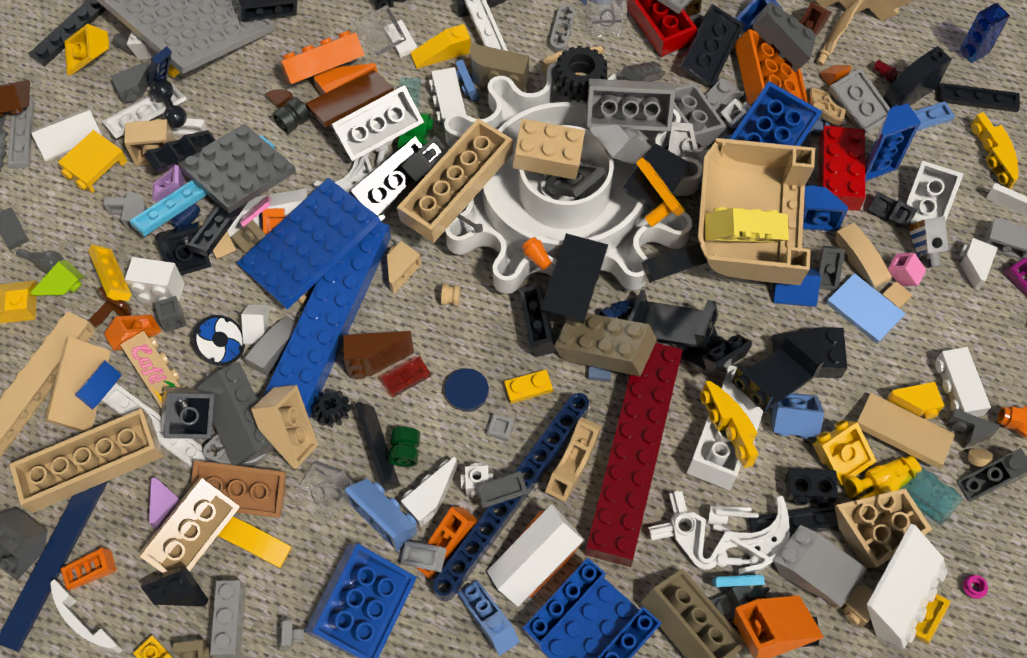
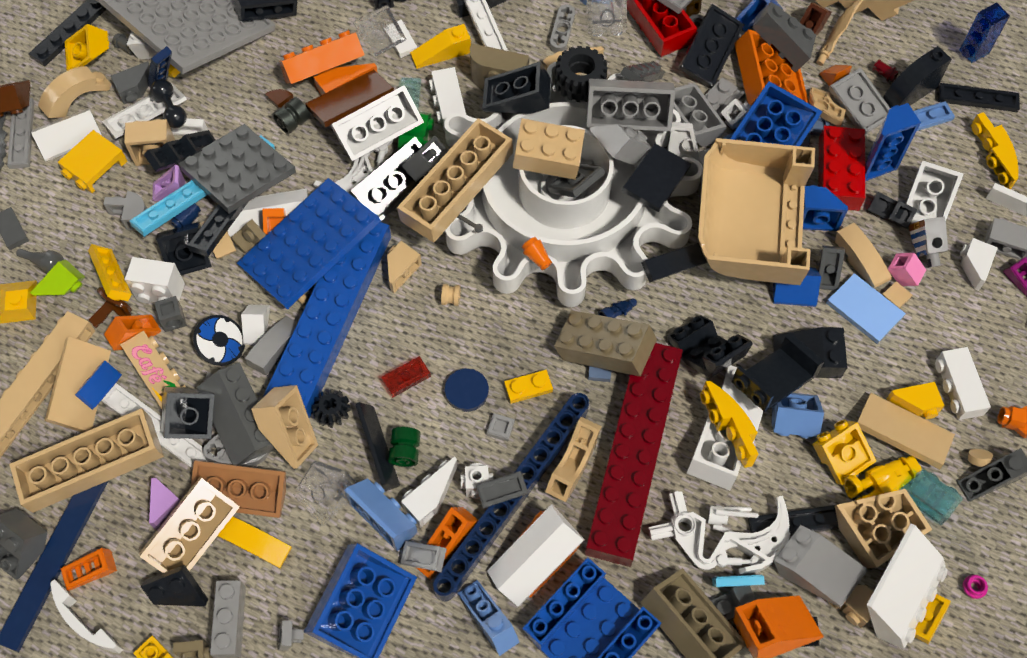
bright pink piece [240,195,271,227] -> none
reddish brown slope [343,331,414,379] -> none
medium blue plate [455,59,480,102] -> none
black brick [519,284,557,357] -> none
black tile [540,233,608,324] -> none
black panel [626,290,719,349] -> none
light orange piece [636,157,685,227] -> none
light yellow wedge [705,207,789,243] -> none
black hand [745,587,770,601] -> none
black brick [785,468,838,507] -> none
dark grey slope [946,409,1000,448] -> none
none -> tan arch [38,66,112,118]
none -> black slope [482,61,551,114]

